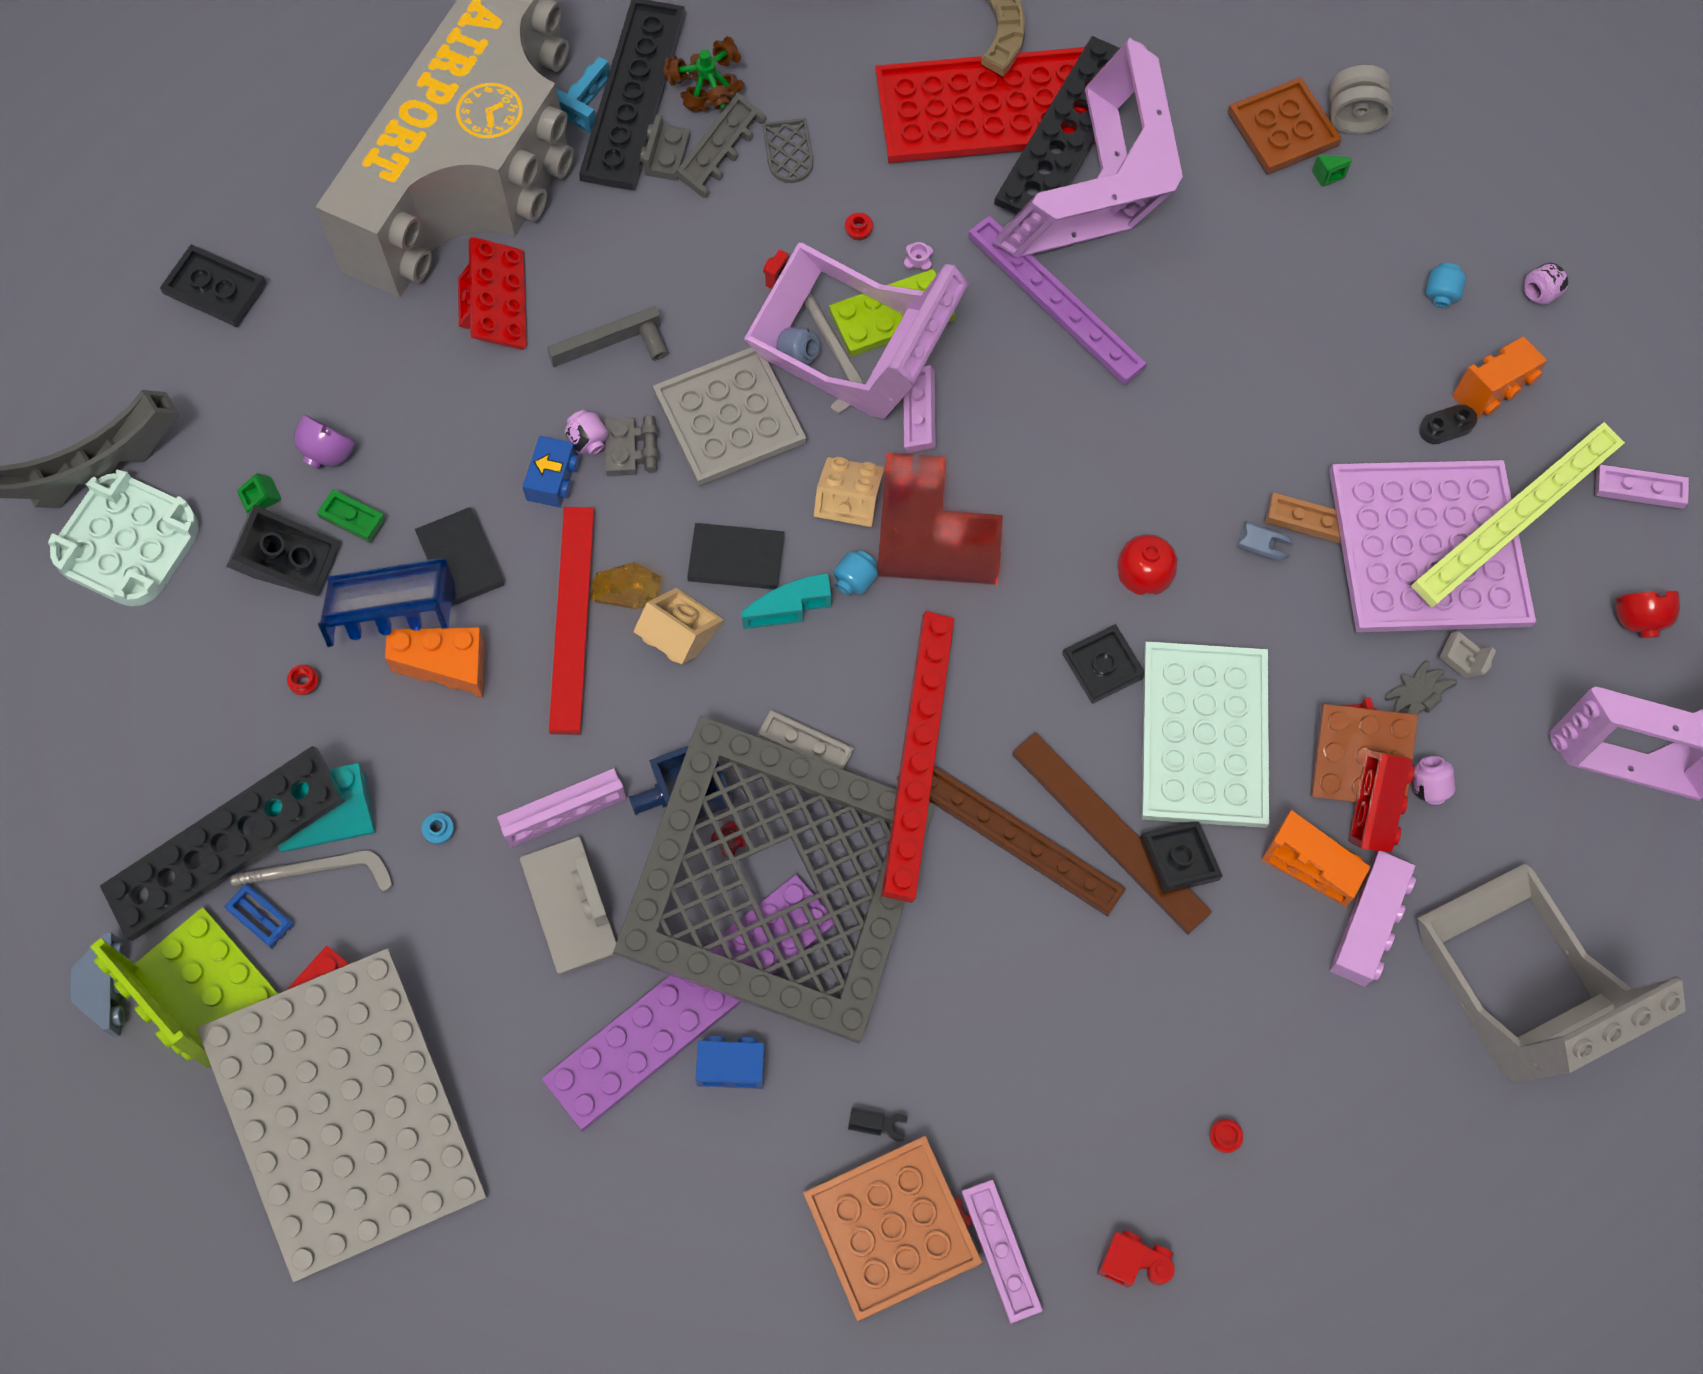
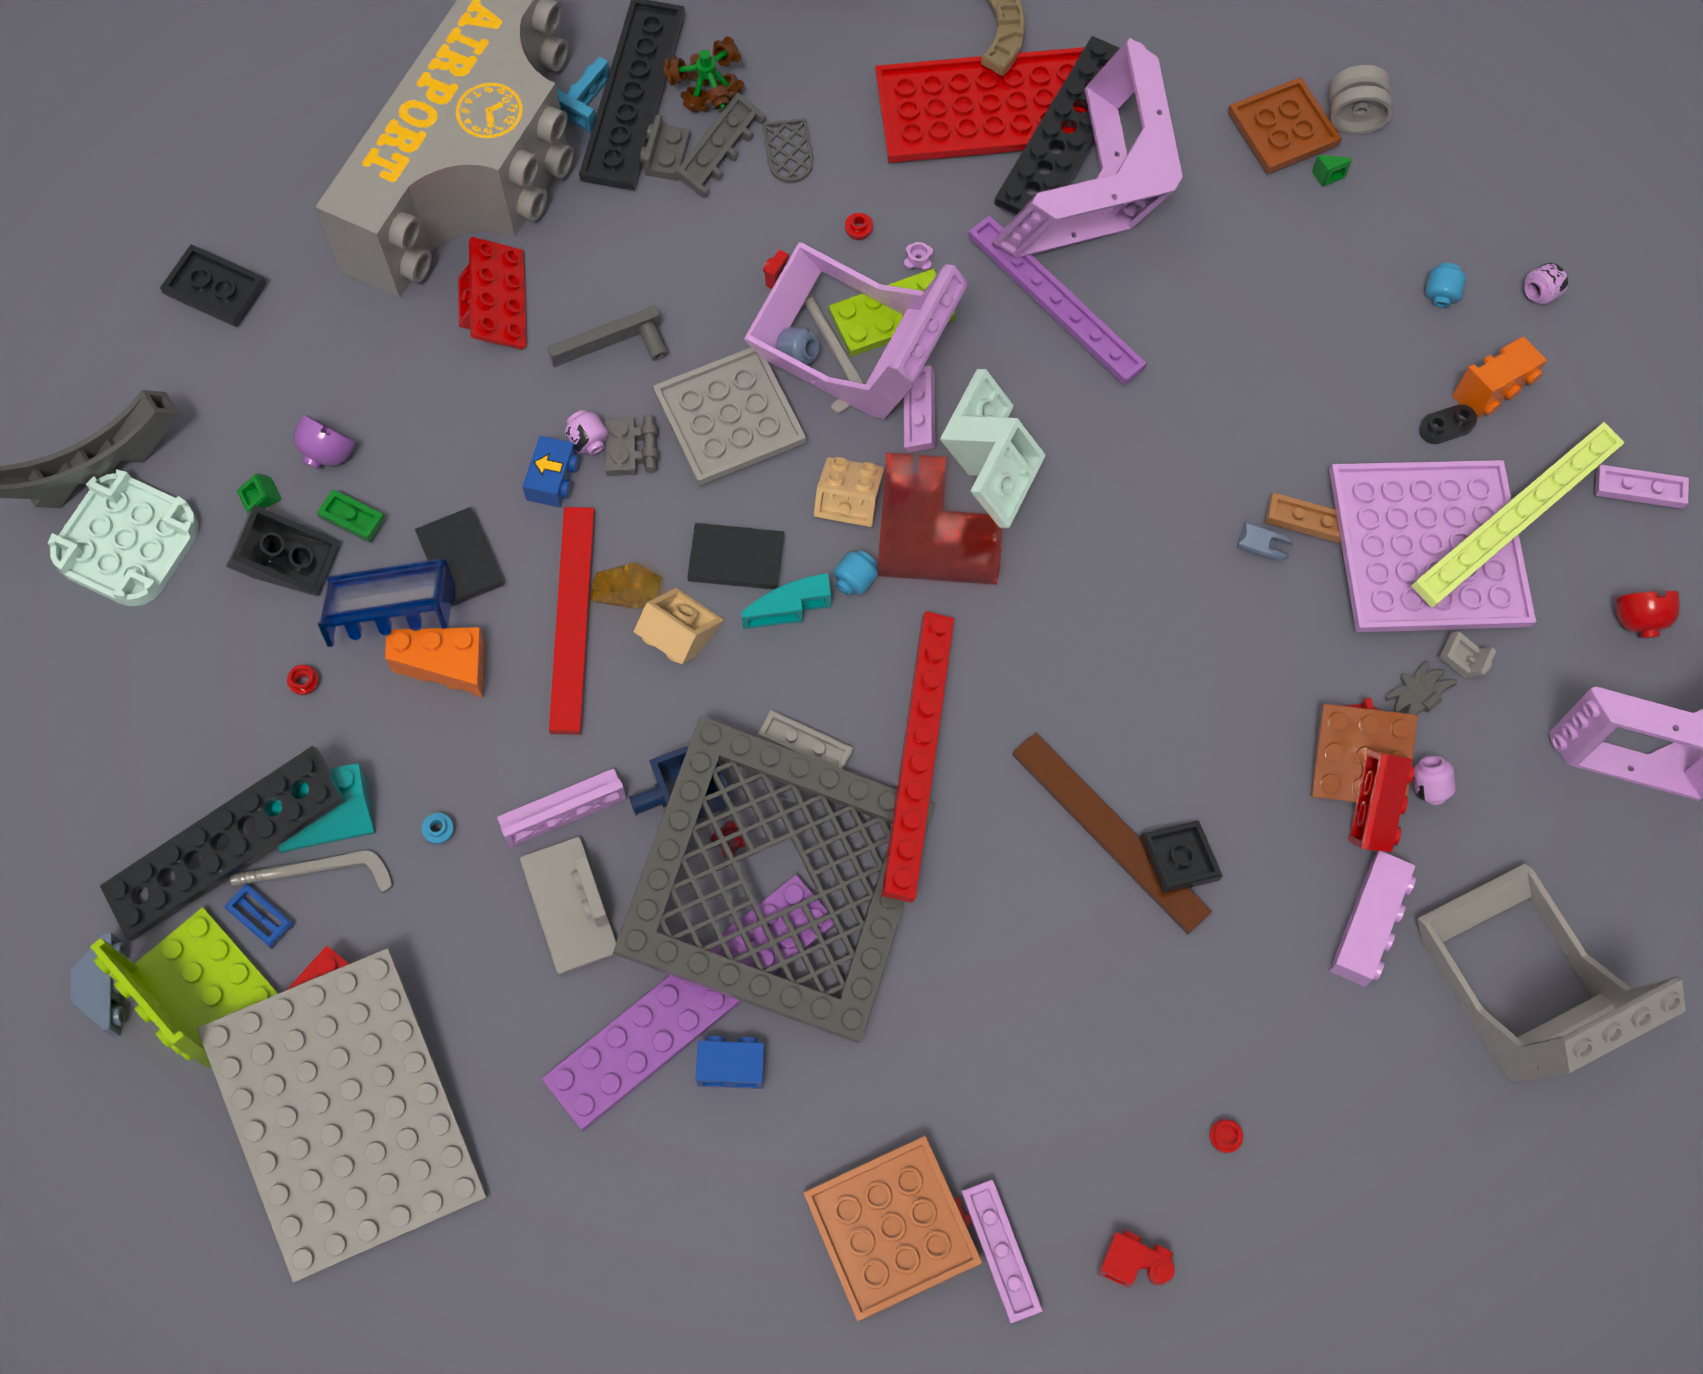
black bar [848,1107,908,1141] -> none
reddish brown tile [897,766,1126,917] -> none
black tile [1062,624,1144,704] -> none
red cylinder [1117,534,1178,595] -> none
light aqua plate [1141,642,1269,828] -> none
orange wedge [1261,810,1370,907] -> none
none -> light aqua bracket [940,369,1046,528]

